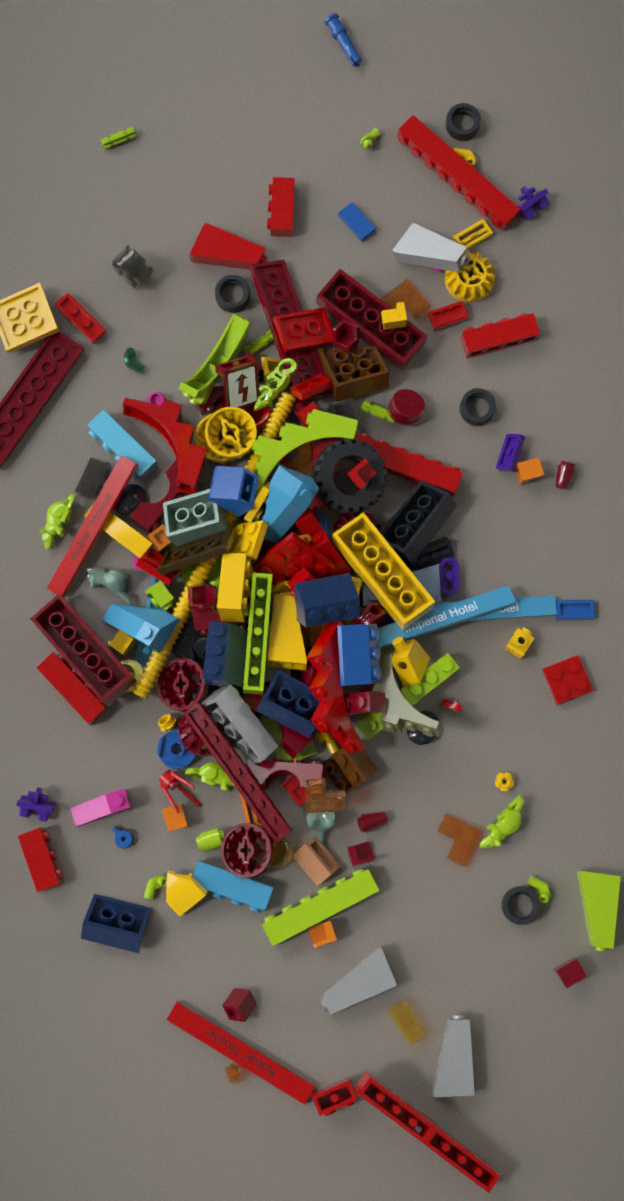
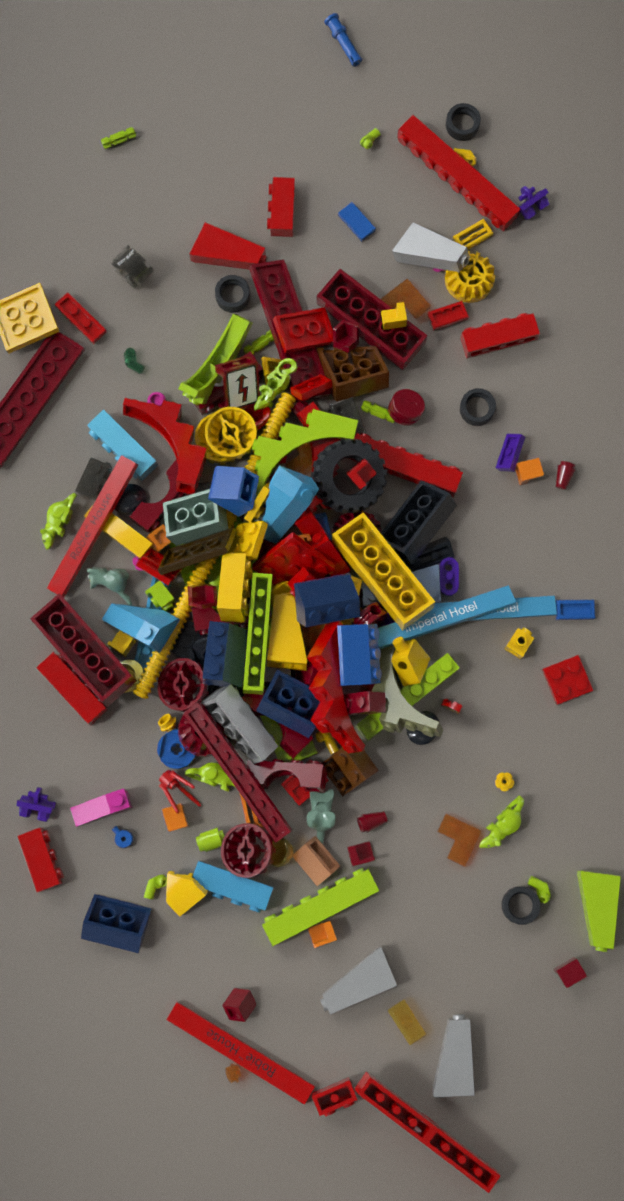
clear orange plate [305,778,346,813] -> none

